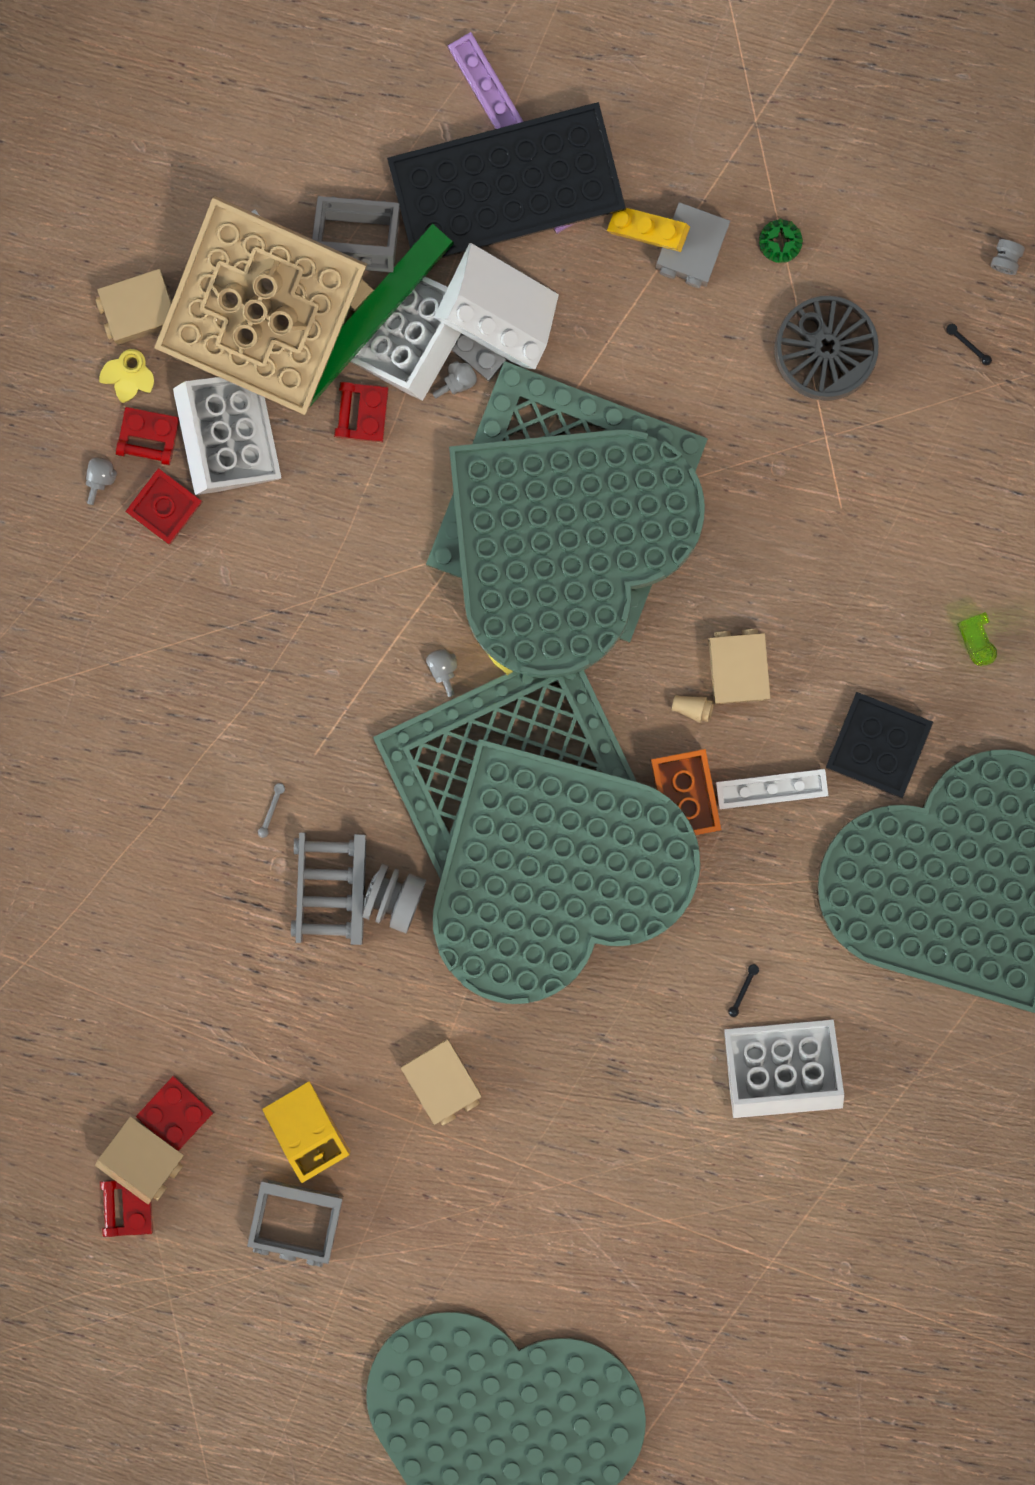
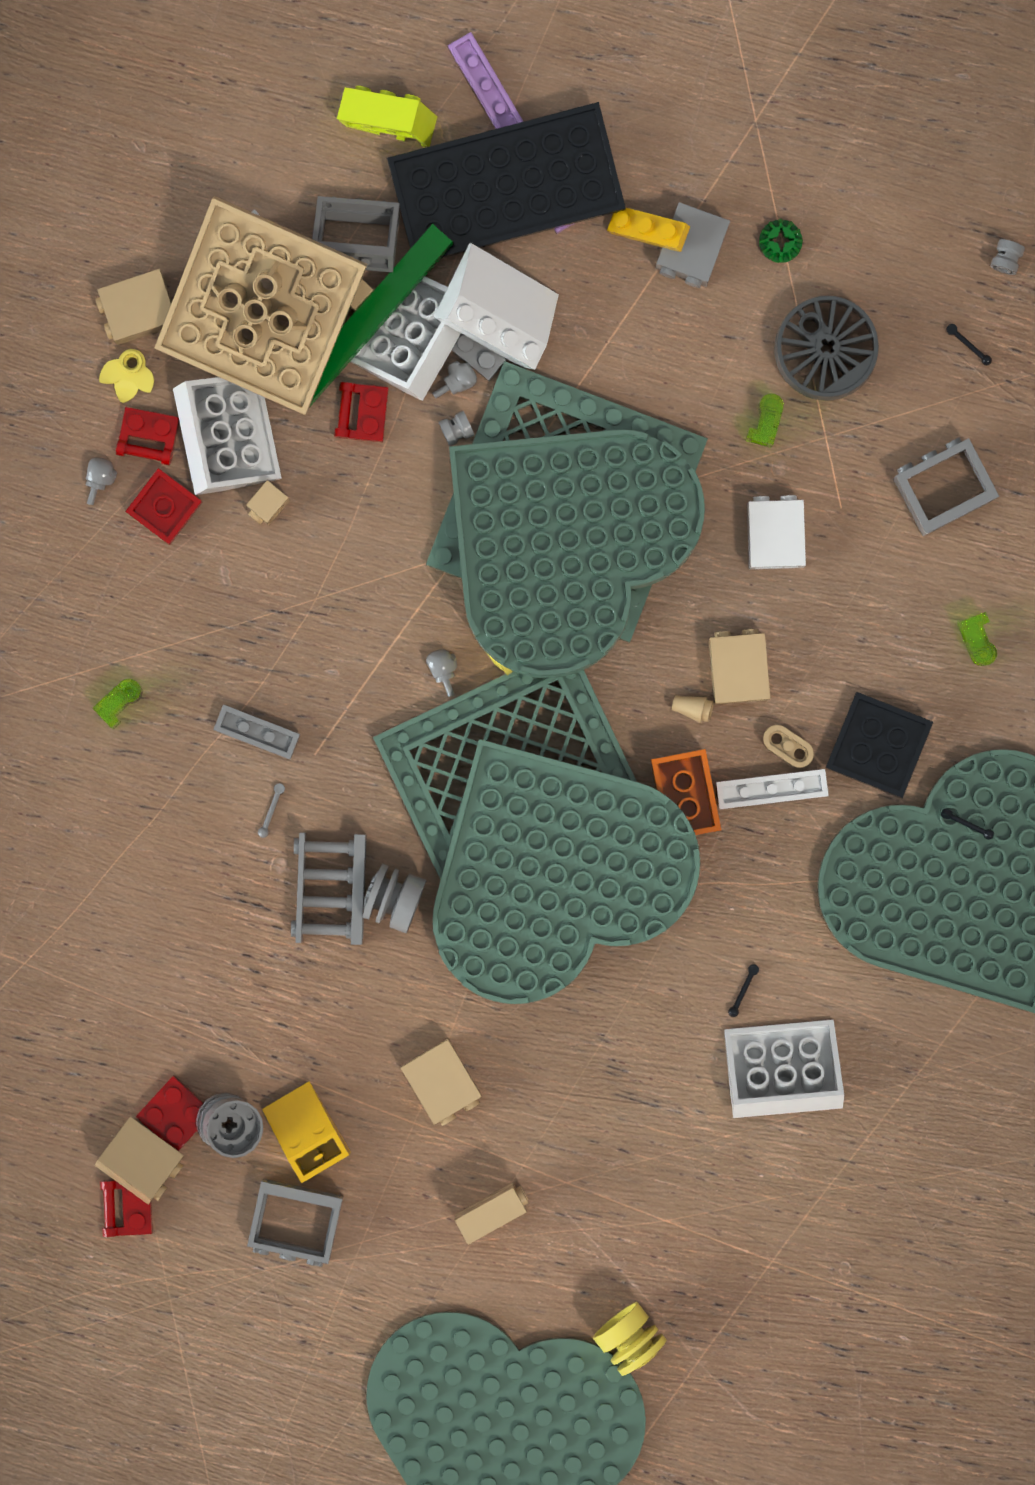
none -> clear neon green leg [93,679,143,730]
none -> light grey wheel [196,1093,263,1158]
none -> light grey plate [213,705,301,760]
none -> tan brick [246,480,290,525]
none -> neon yellow wedge [337,86,438,147]
none -> light grey wheel [439,411,474,447]
none -> tan brick [455,1182,529,1245]
none -> light yellow wheel [593,1302,667,1376]
none -> clear neon green leg [745,393,784,448]
none -> white brick [747,495,806,570]
none -> tan plate [763,725,814,768]
none -> light grey window [893,437,999,536]
none -> black hinge [941,809,994,840]

